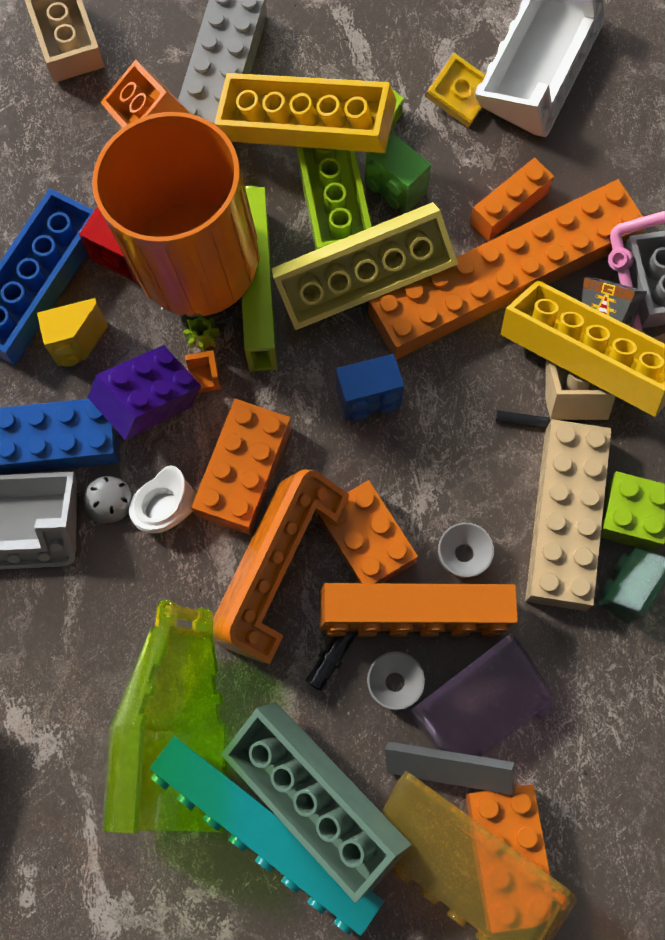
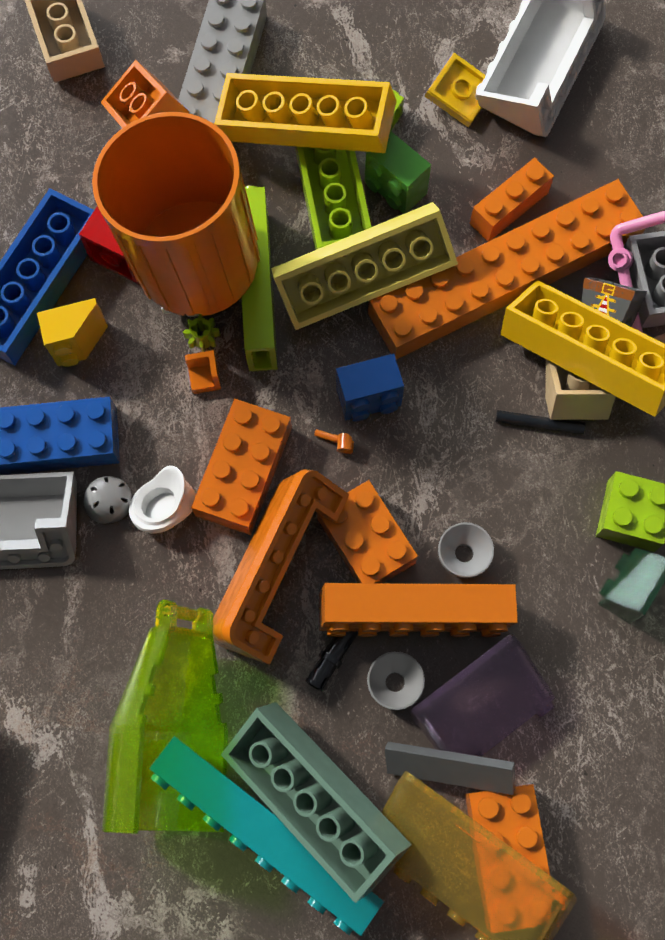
dark purple brick [88,345,201,440] -> none
tan brick [525,419,611,611] -> none
none -> orange hand [314,429,354,454]

